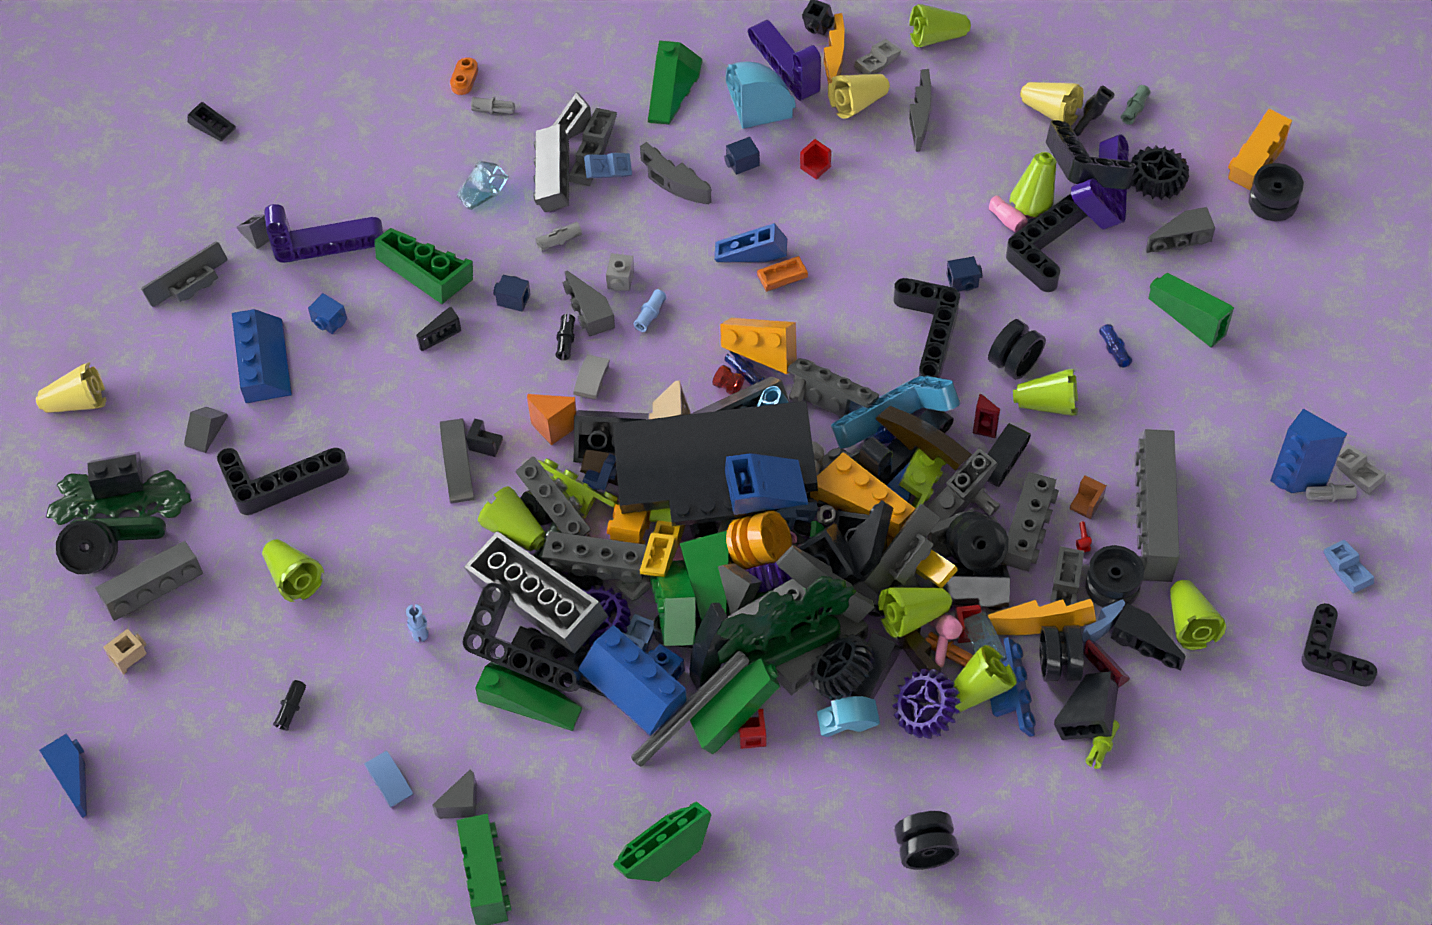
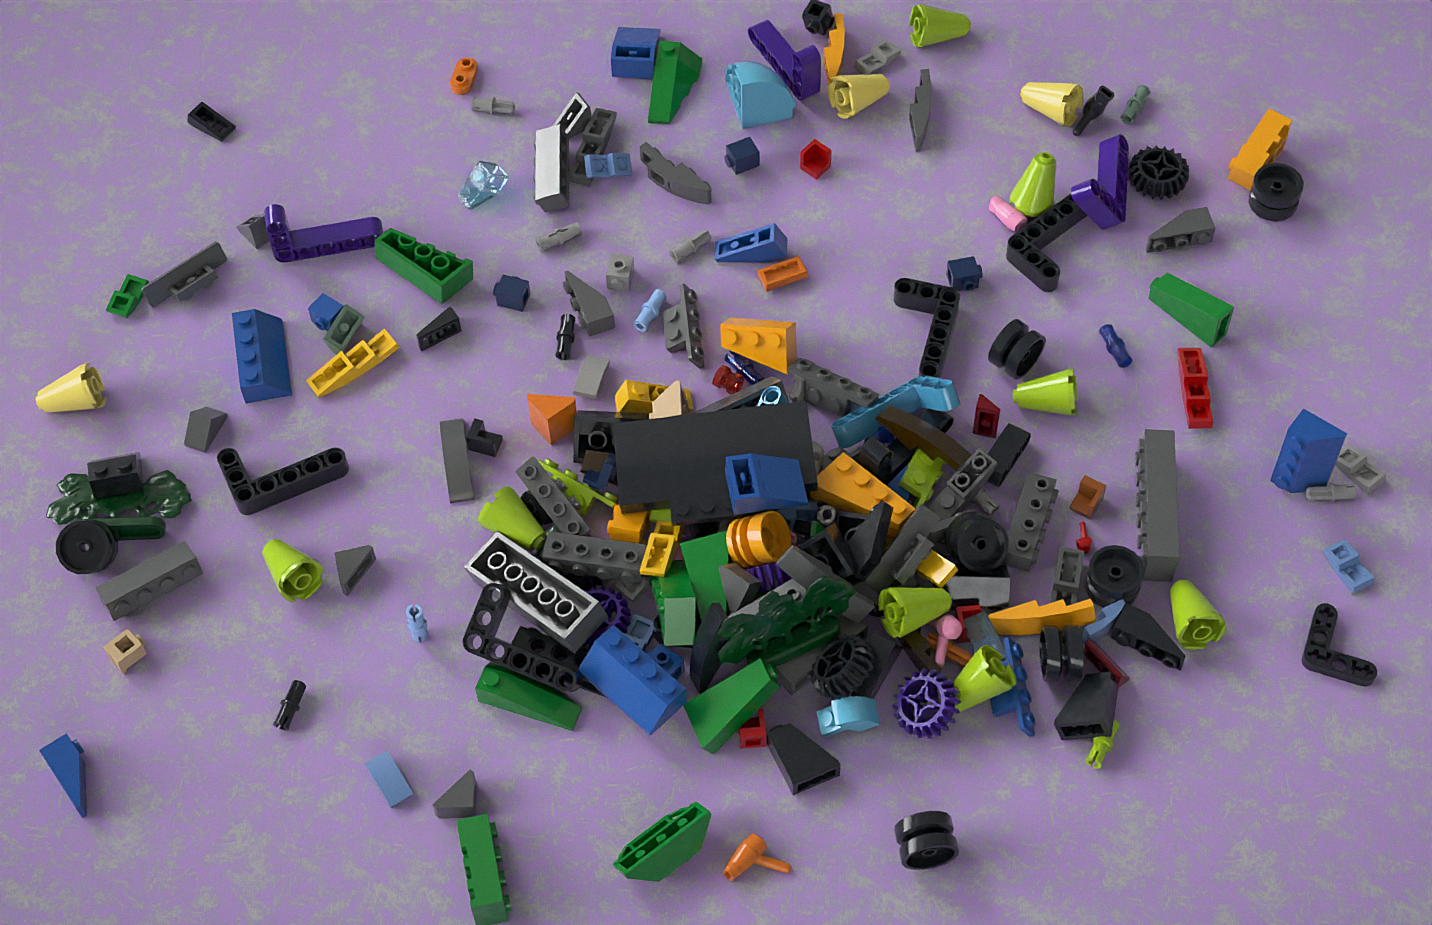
dark grey axle [631,651,749,767] -> none
black beam [1046,120,1136,189] -> none
none -> green slope [106,274,149,318]
none -> yellow slope [306,328,400,398]
none -> sand green slope [323,304,365,355]
none -> dark grey slope [334,545,376,596]
none -> blue slope [610,27,661,79]
none -> yellow slope [615,380,693,413]
none -> dark grey bracket [662,283,705,369]
none -> light grey axle [669,229,711,263]
none -> orange piece [722,833,791,881]
none -> black slope [766,723,840,795]
none -> red slope [1177,348,1214,429]

